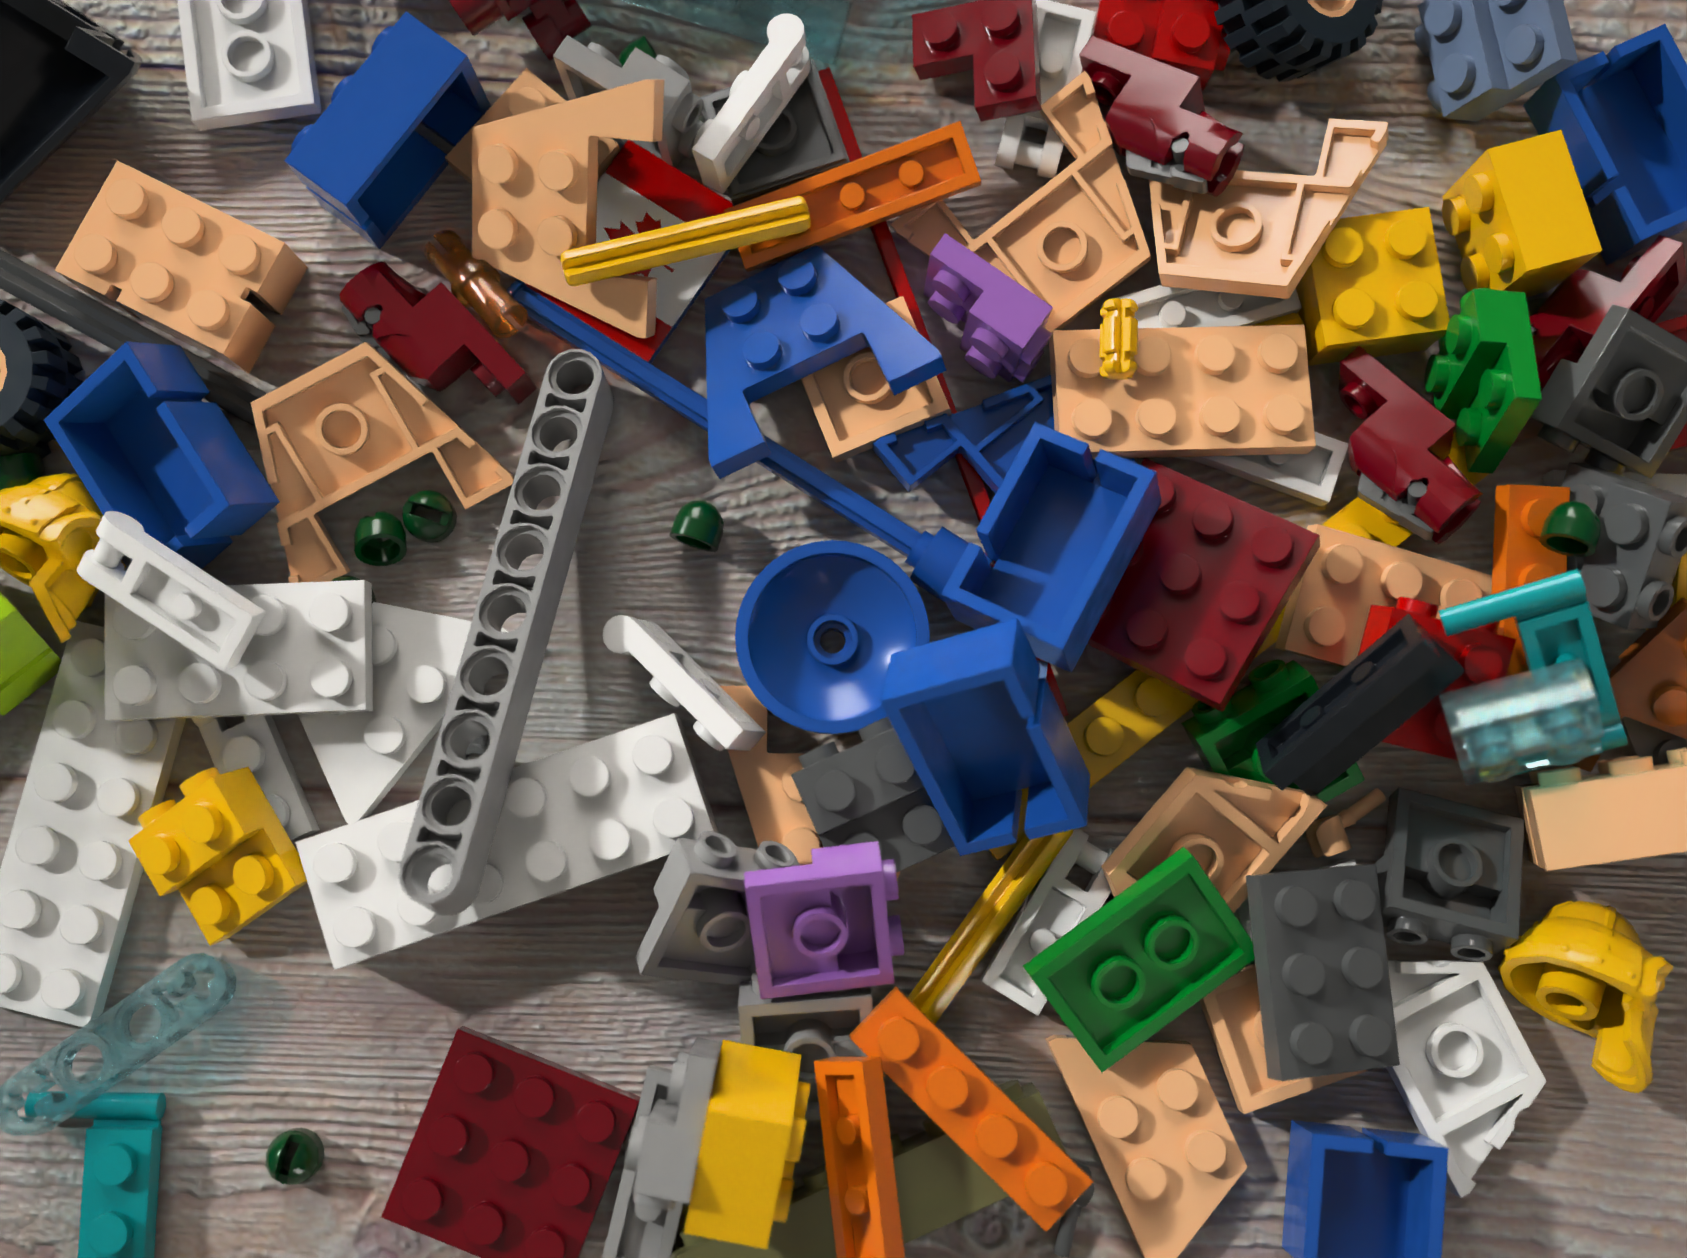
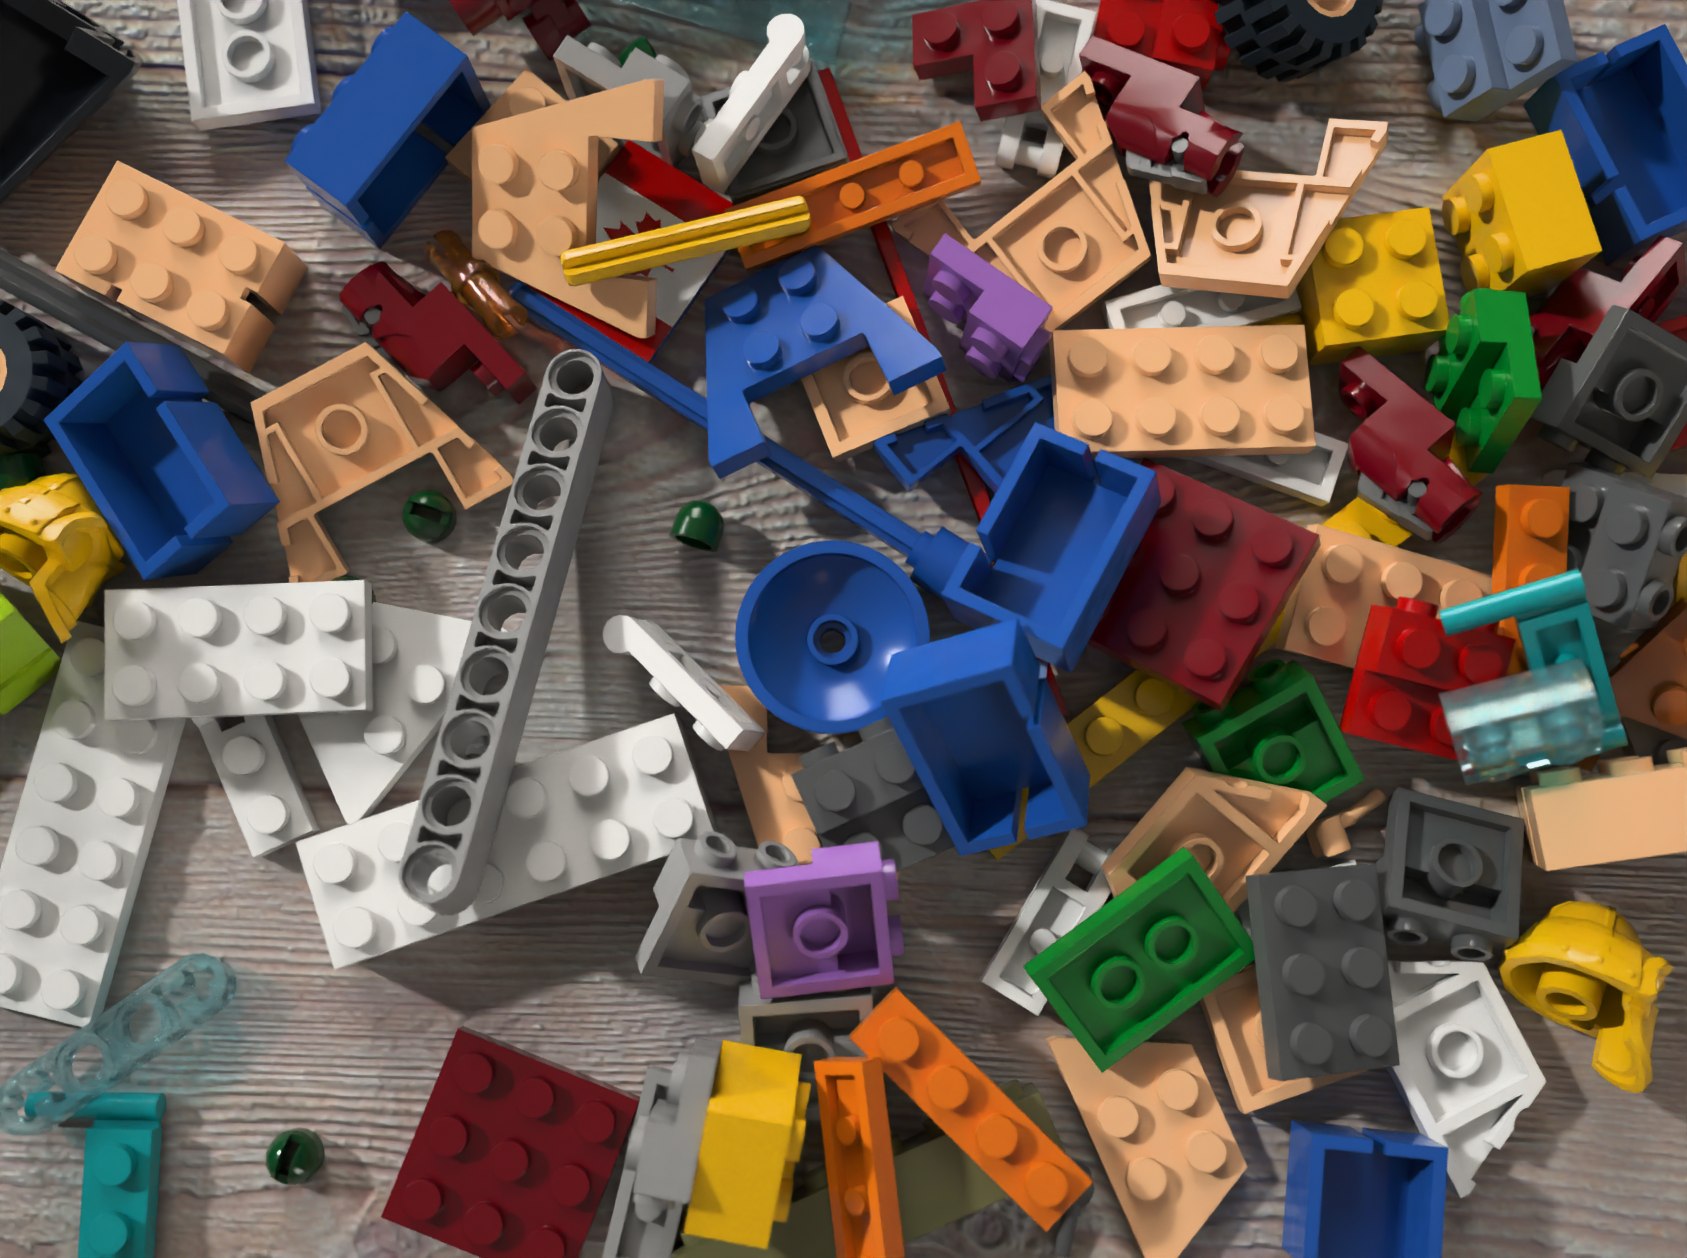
white plate [77,511,266,671] -> none
yellow plate [128,767,307,946] -> none
dark green hinge [354,511,407,566] -> none
yellow axle [908,829,1074,1024] -> none
yellow piece [1099,298,1138,380] -> none
black panel [1256,613,1464,796] -> none
dark green hinge [1539,501,1601,557] -> none

